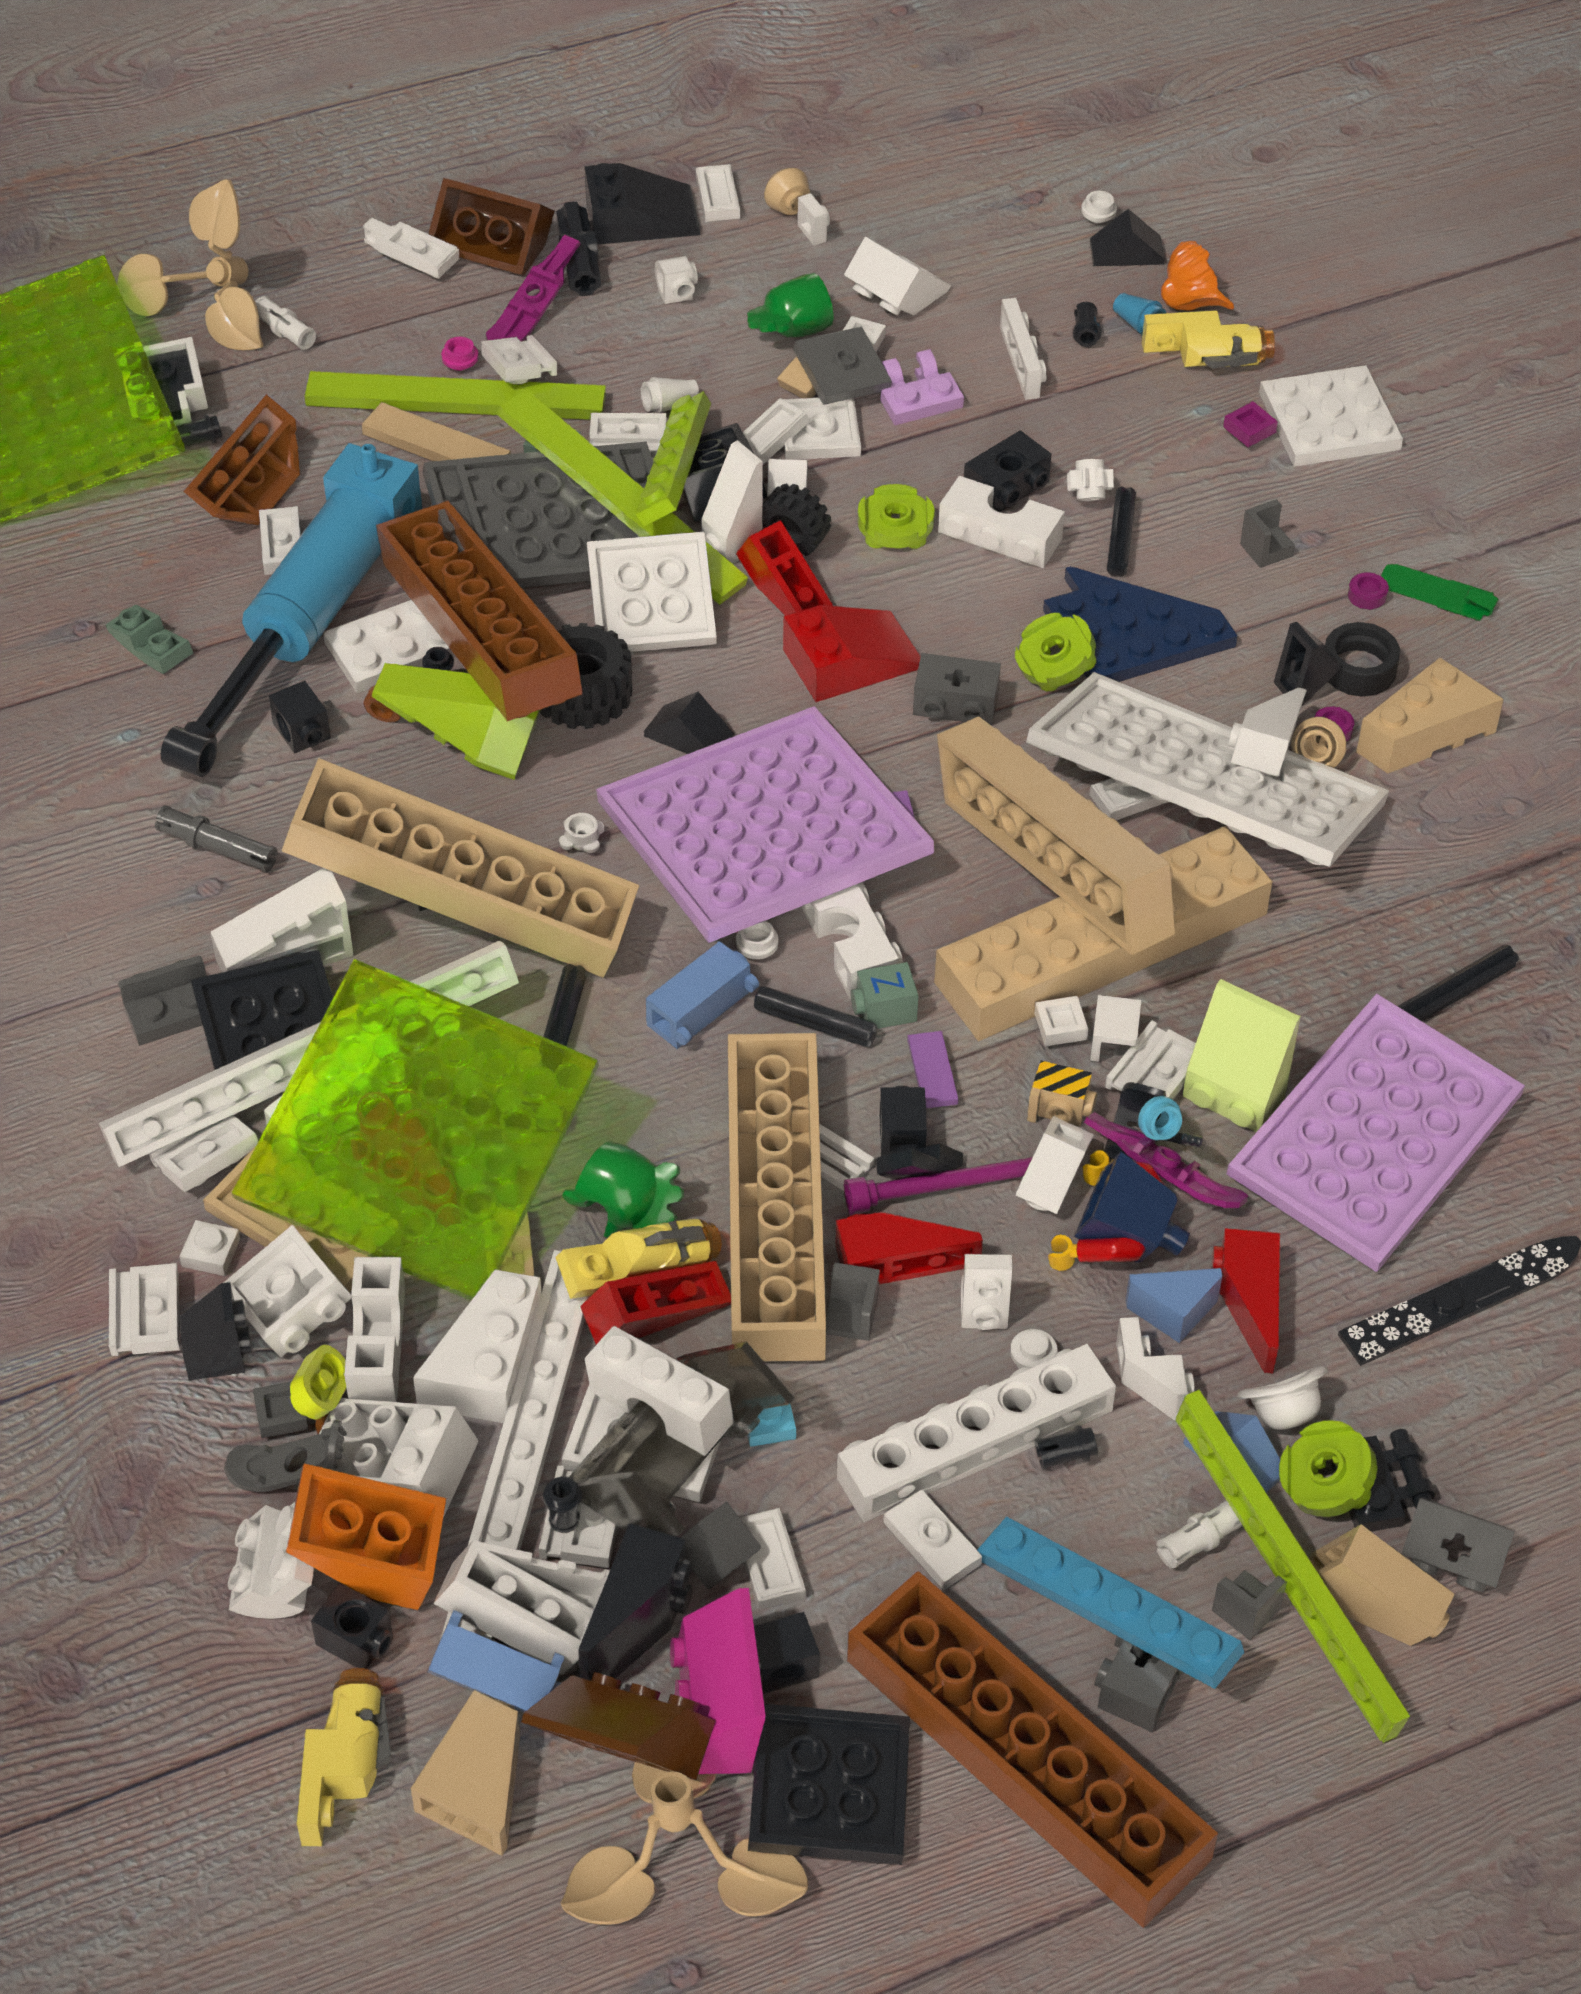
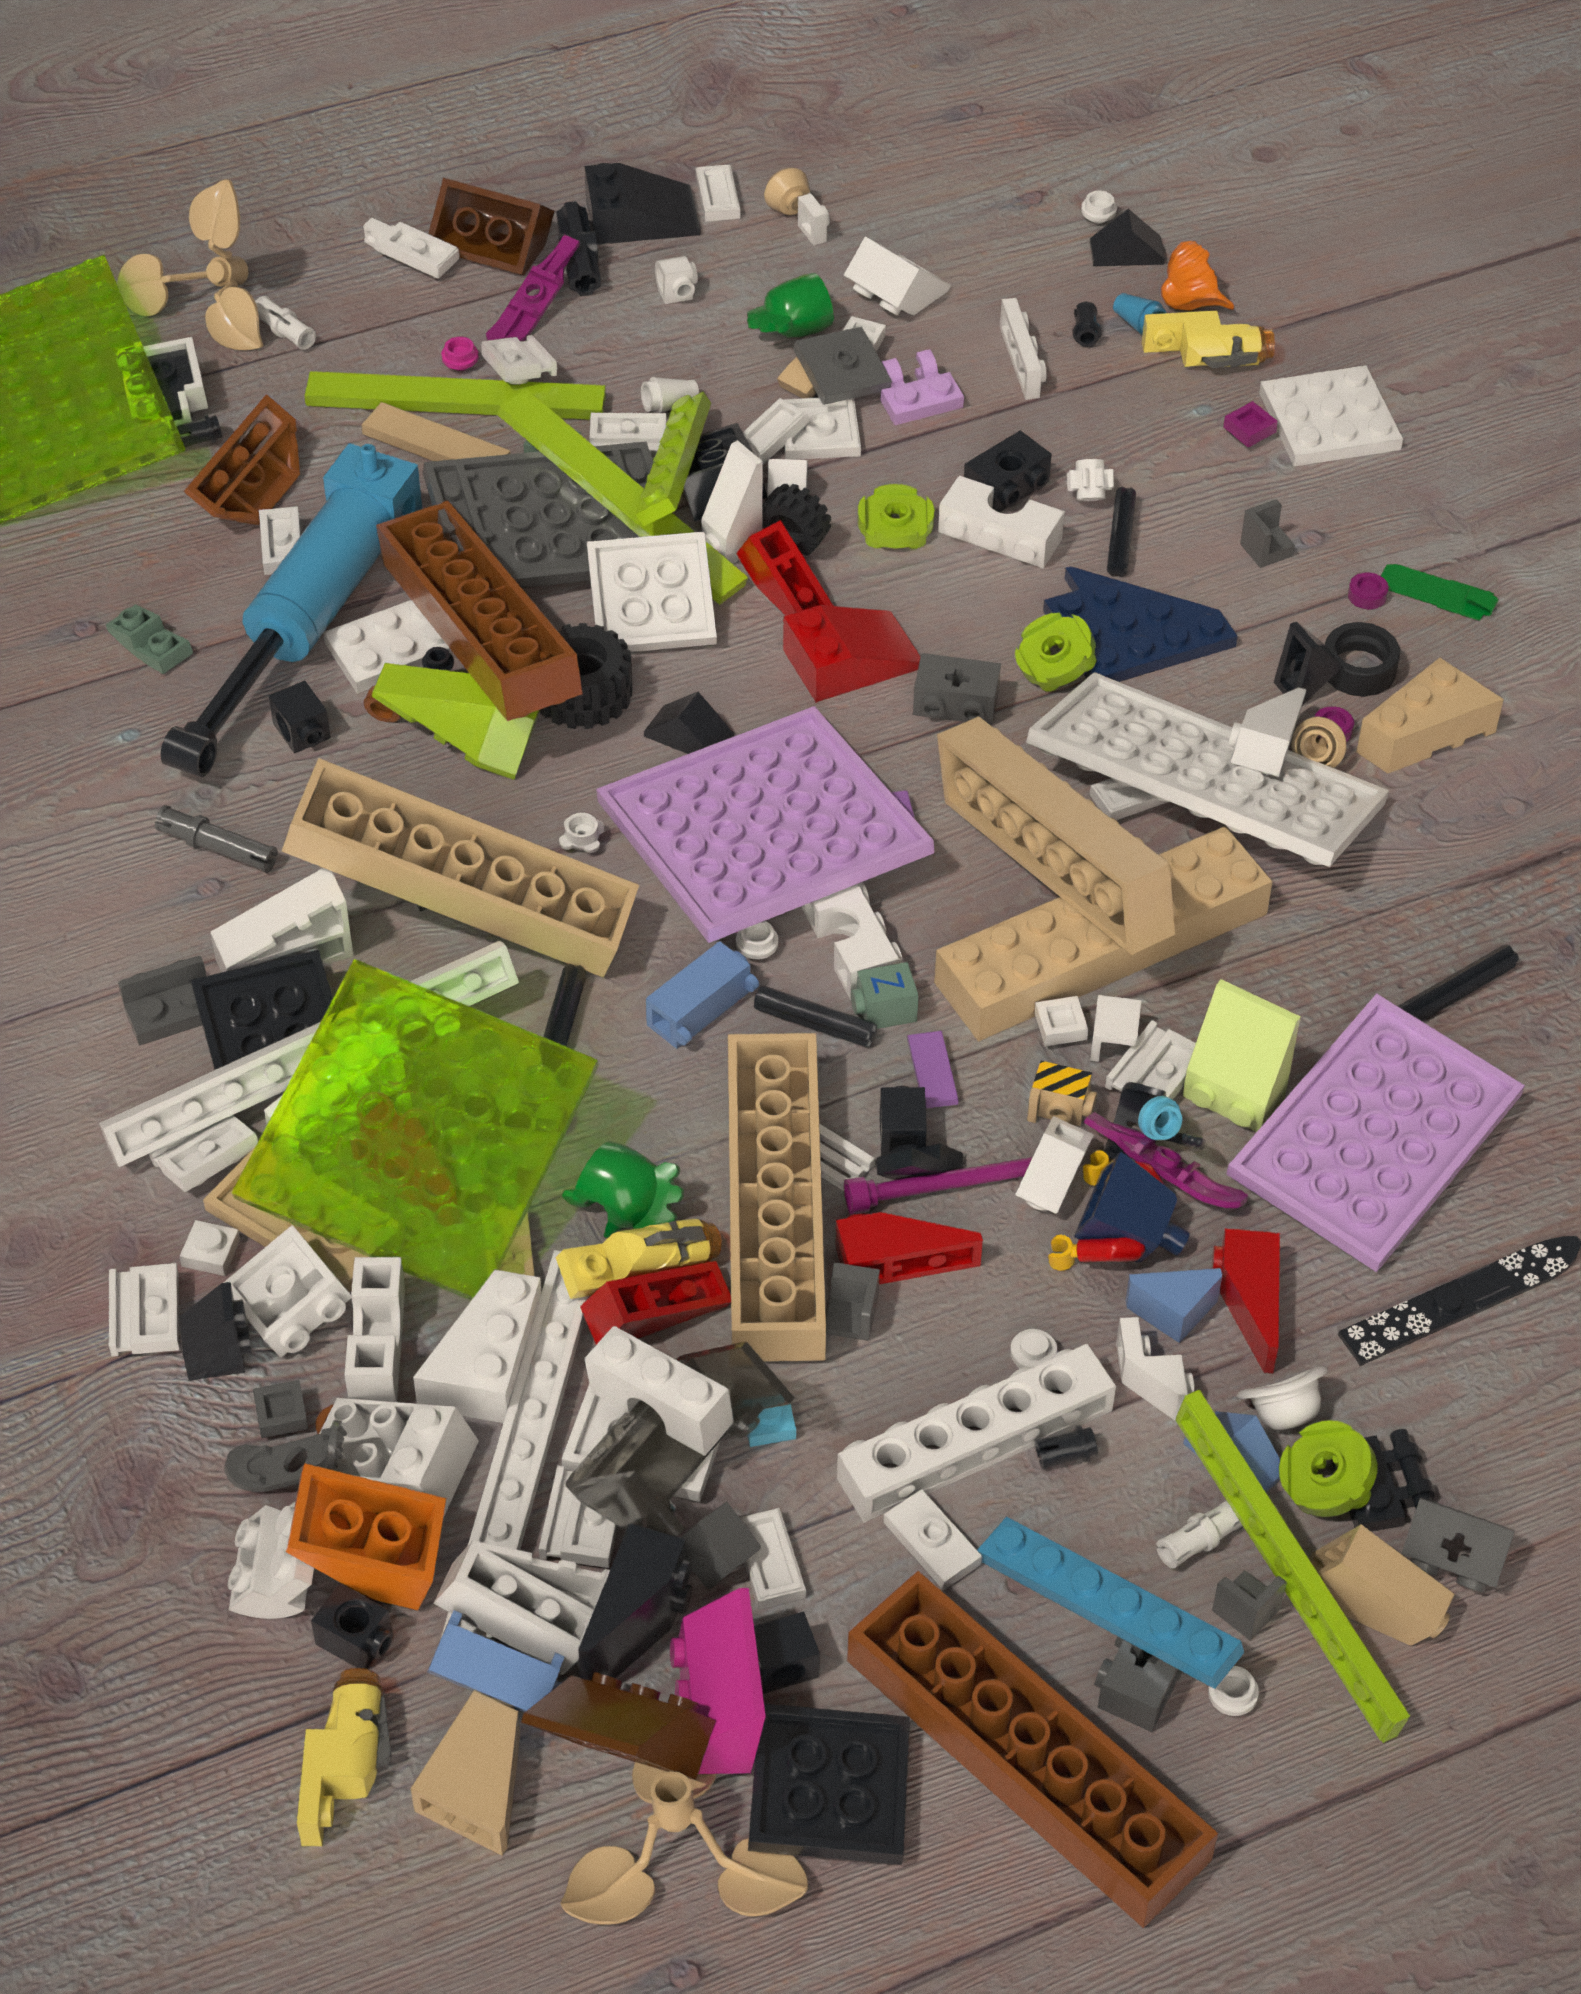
neon yellow plate [290,1345,346,1420] -> none
black pin [543,1477,582,1533] -> none
white plate [961,1254,1012,1330] -> none
none -> white plate [1208,1666,1259,1716]

